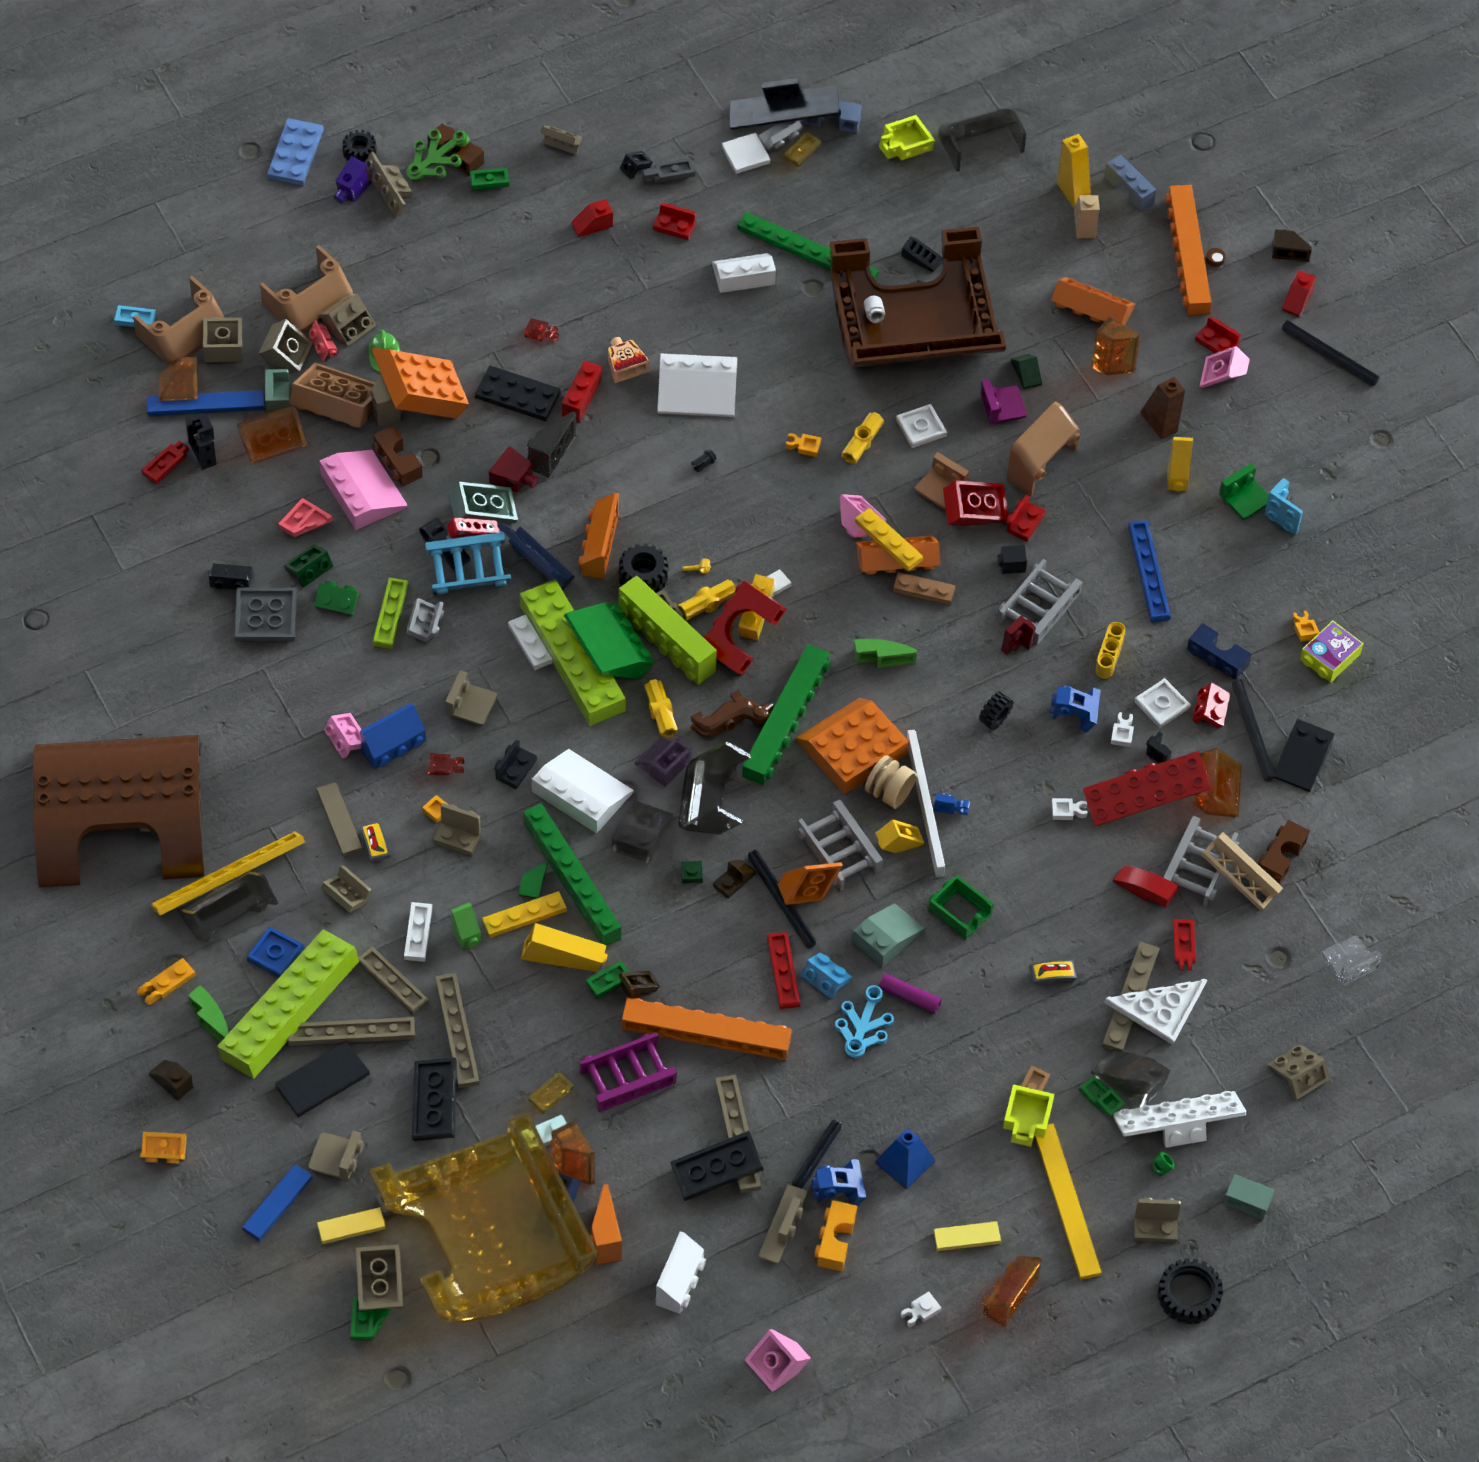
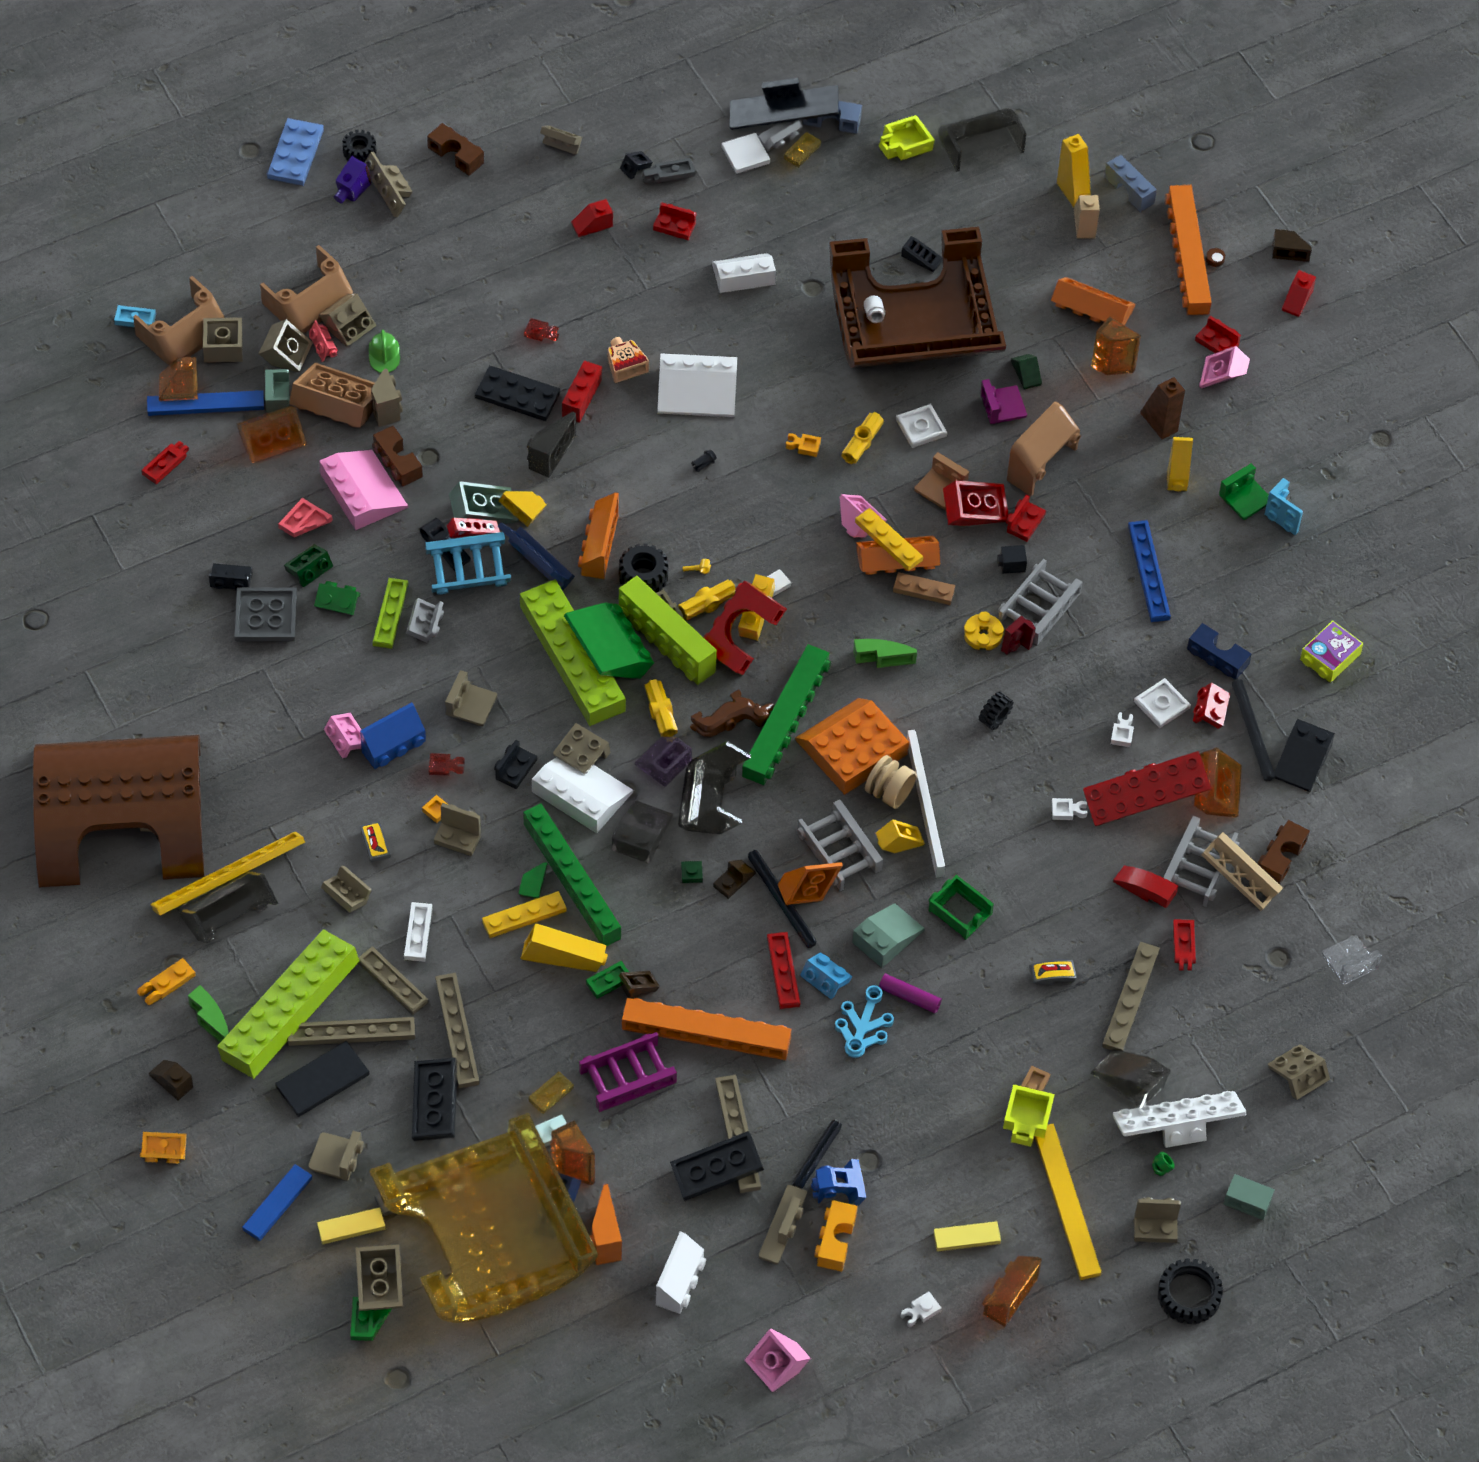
black piece [185,413,217,470] -> none
blue tile [246,926,304,978] -> none
dark tan tile [317,782,363,857] -> none
orange slope [372,348,469,419] -> none
bright green plant [407,129,469,181] -> none
bright green slope [451,902,481,950] -> none
green plate [470,168,509,190] -> none
dark red torso [489,446,538,492] -> none
white plate [508,615,552,671] -> none
green plate [737,212,879,279] -> none
blue slope [875,1128,935,1189] -> none
blue plate [934,793,970,815] -> none
blue tile [1050,686,1100,732] -> none
green slope [1078,1075,1125,1117] -> none
yellow beam [1095,622,1125,679] -> none
white tile [1104,979,1207,1044] -> none
black bracket [1146,731,1172,763] -> none
black axle [1282,320,1380,386] -> none
light orange plate [1293,611,1320,642] -> none
none -> yellow slope [498,491,547,527]
none -> dark tan bracket [553,723,611,774]
none -> yellow plate [964,611,1004,650]

